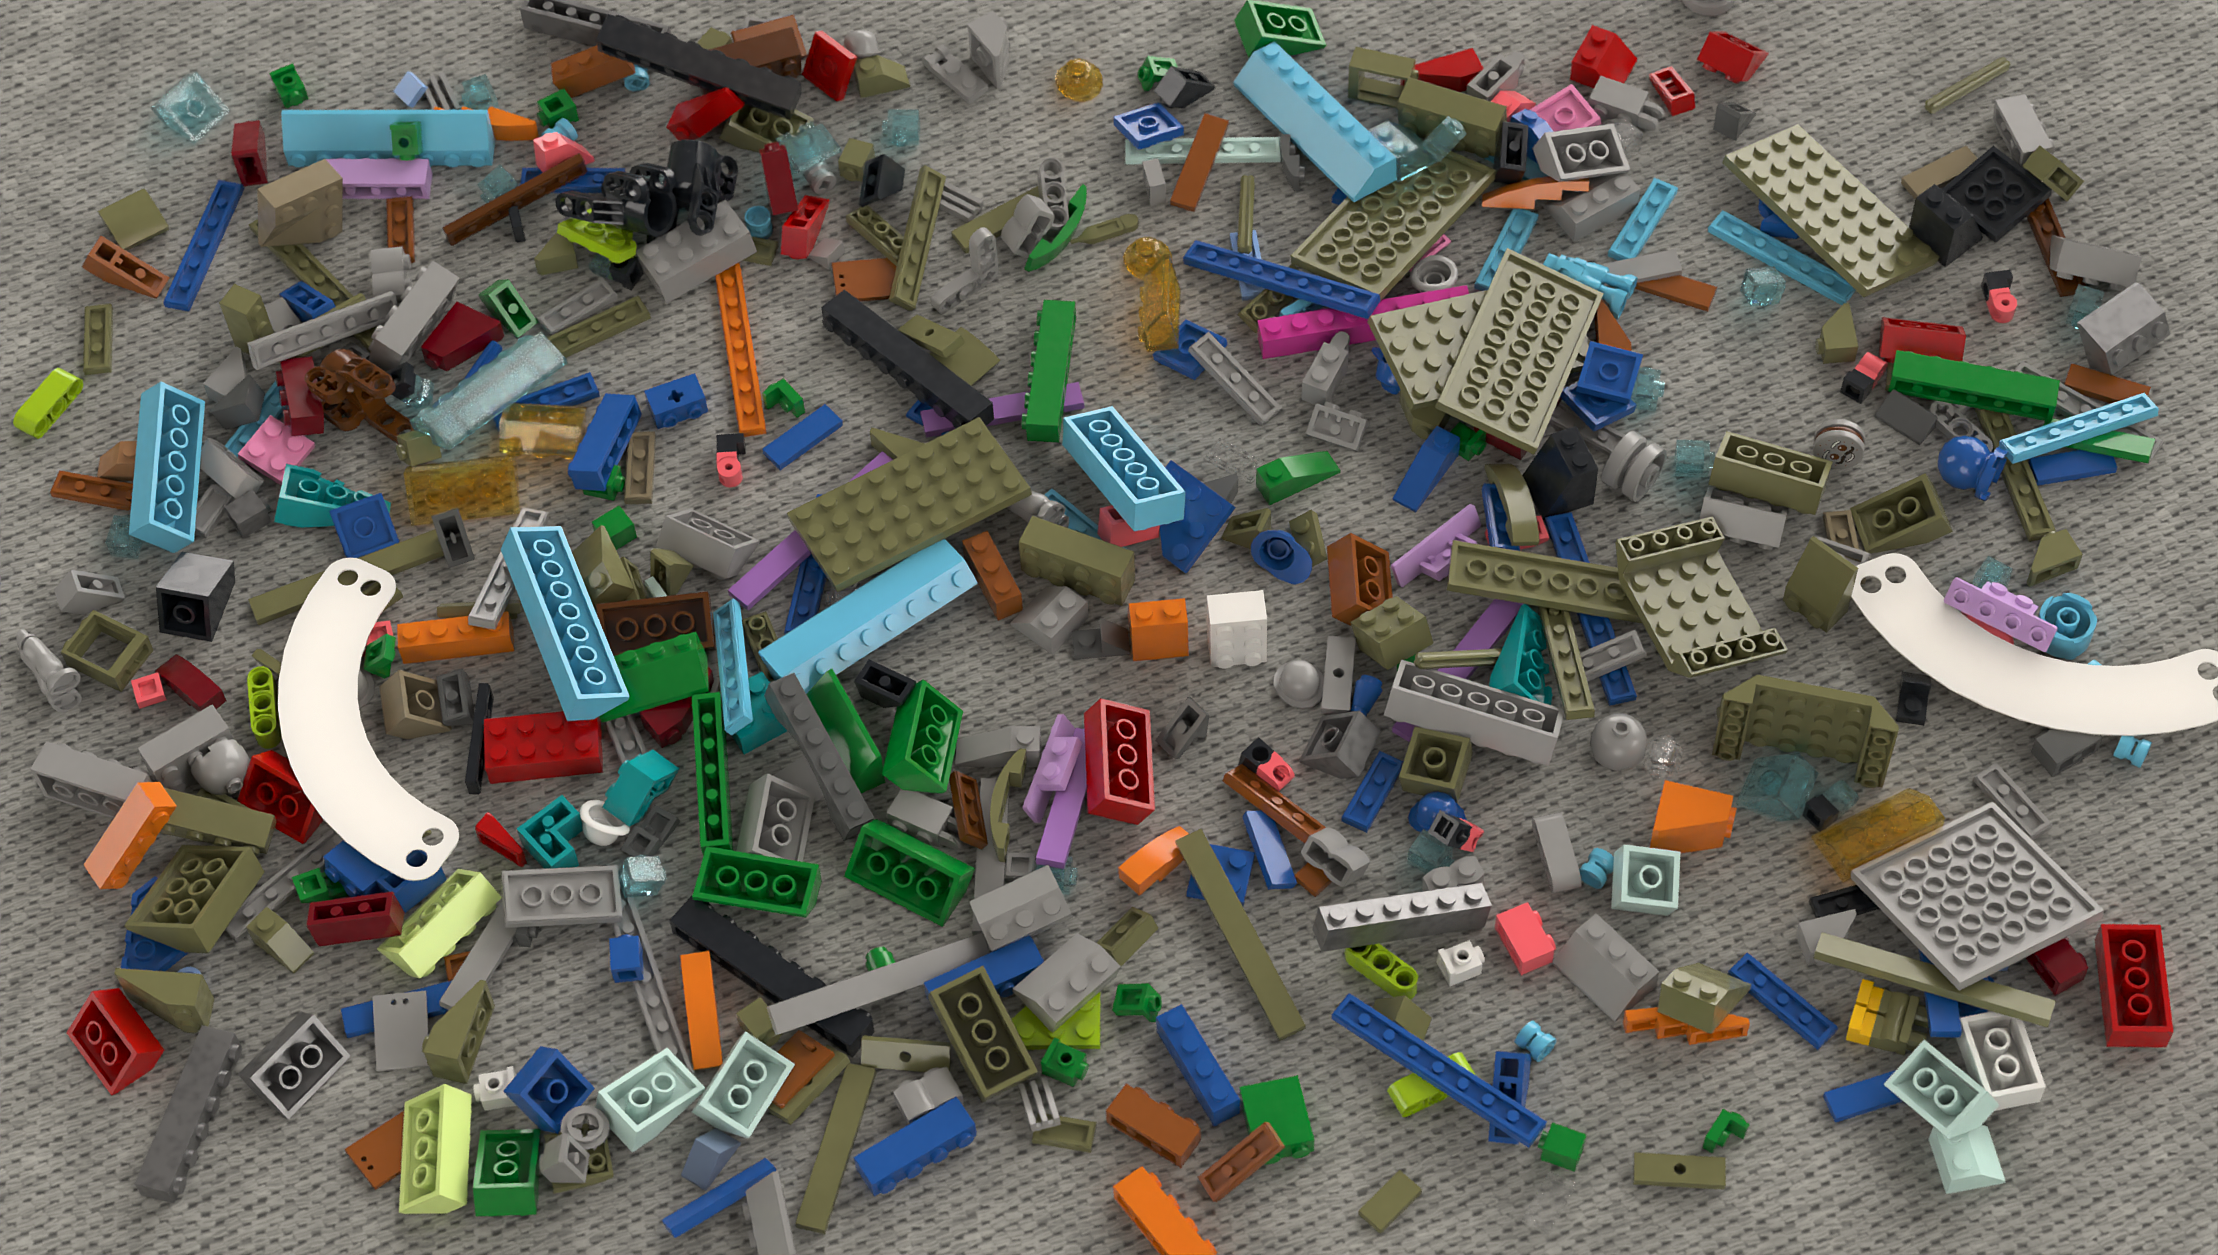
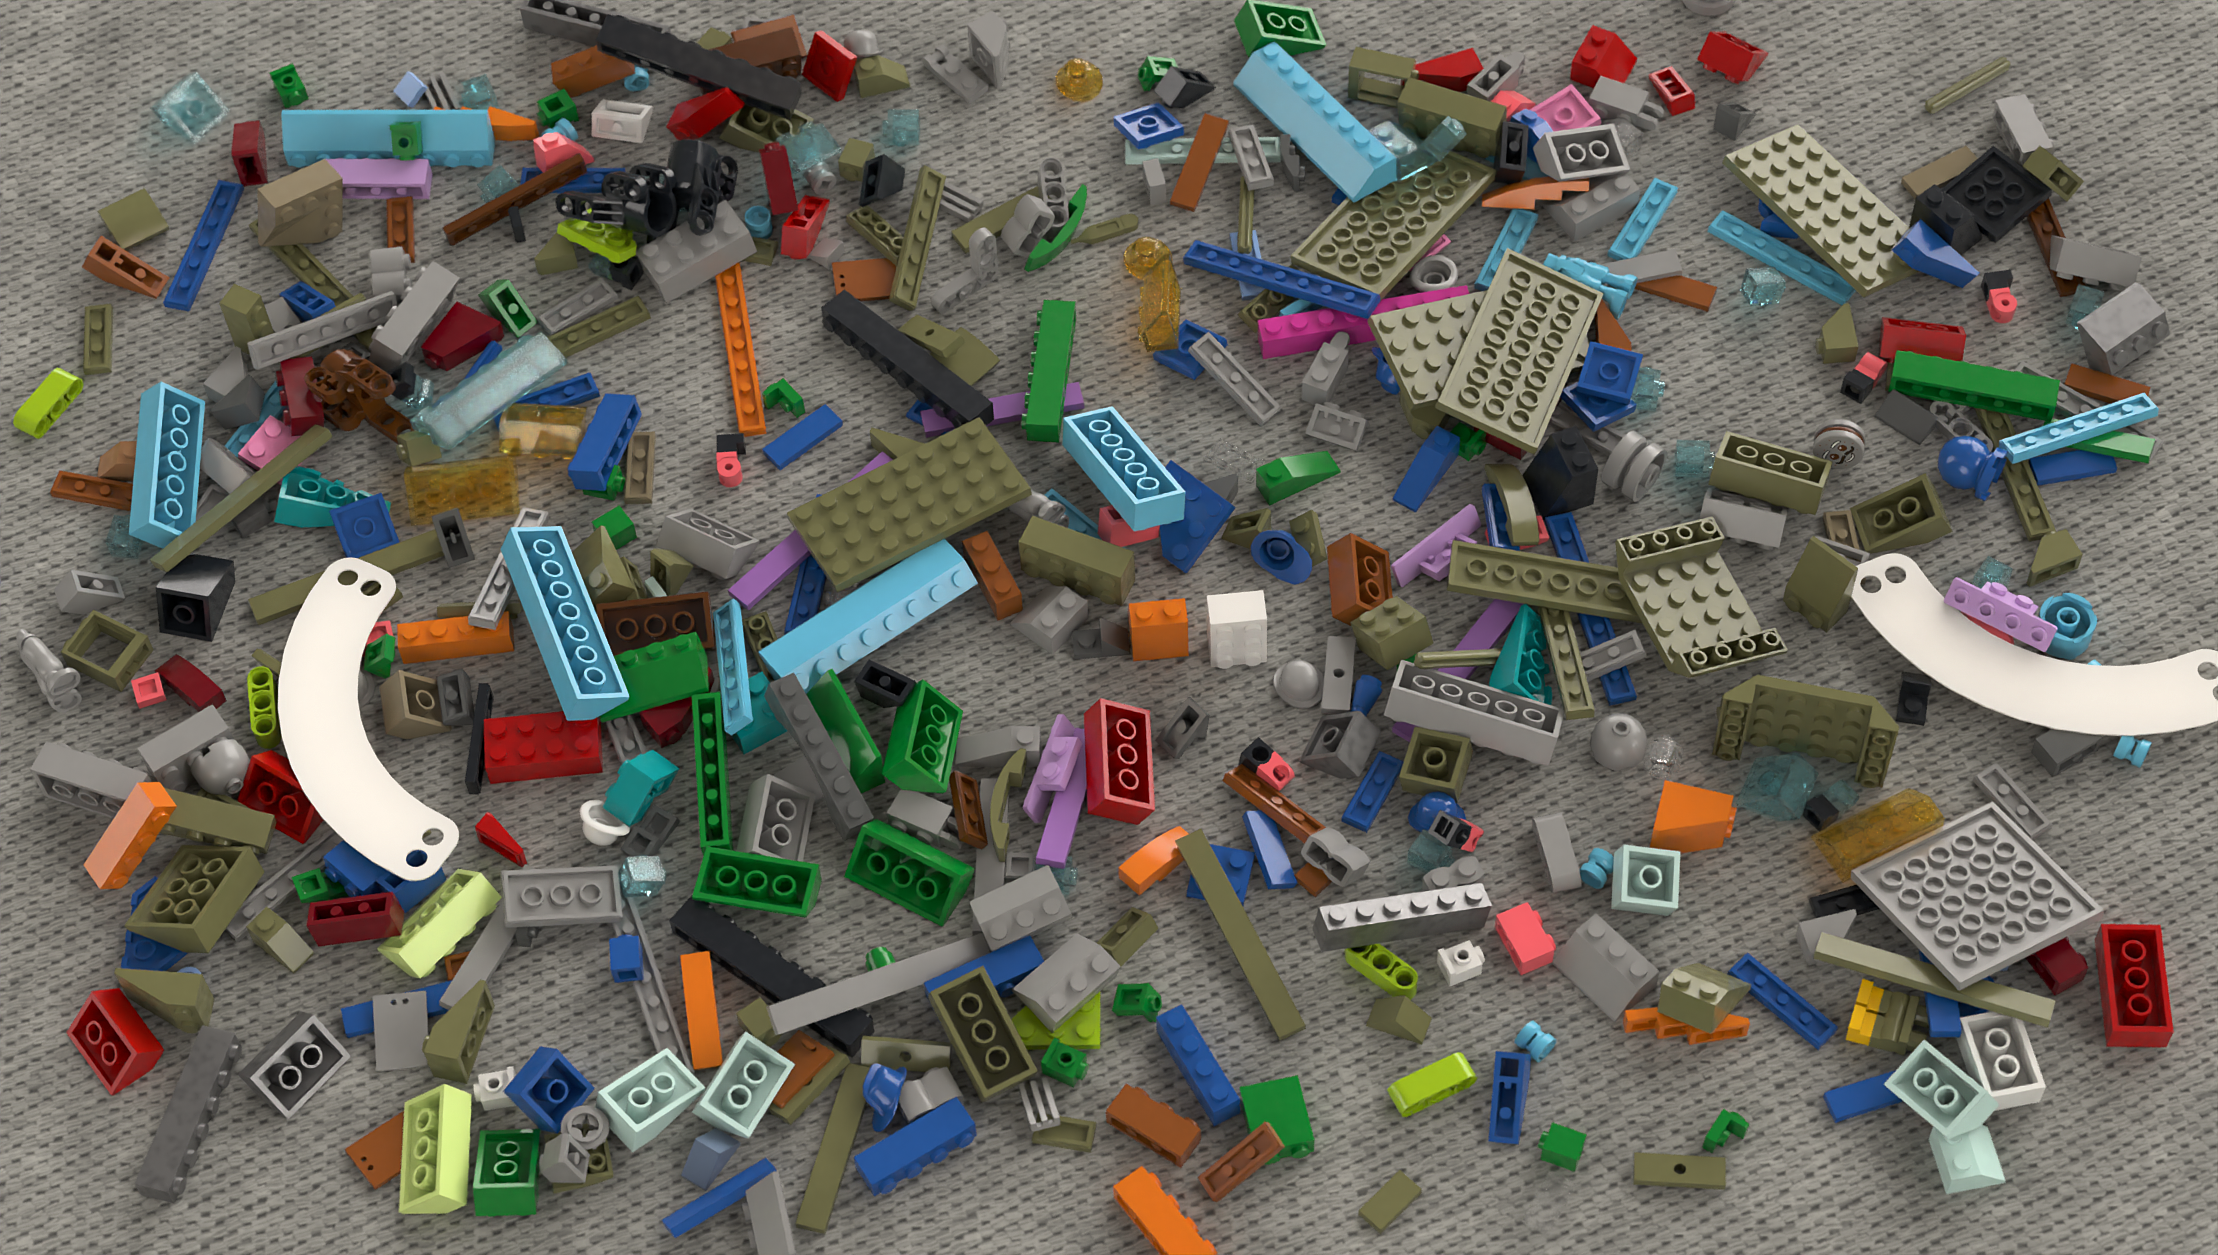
teal brick [517,795,583,869] -> none
blue brick [644,373,708,429] -> none
blue tile [1331,993,1547,1148] -> none
none -> olive tile [150,424,332,572]
none -> white tile [592,99,653,143]
none -> blue piece [862,1063,907,1132]
none -> light grey tile [1228,124,1274,191]
none -> blue slope [1892,219,1979,288]

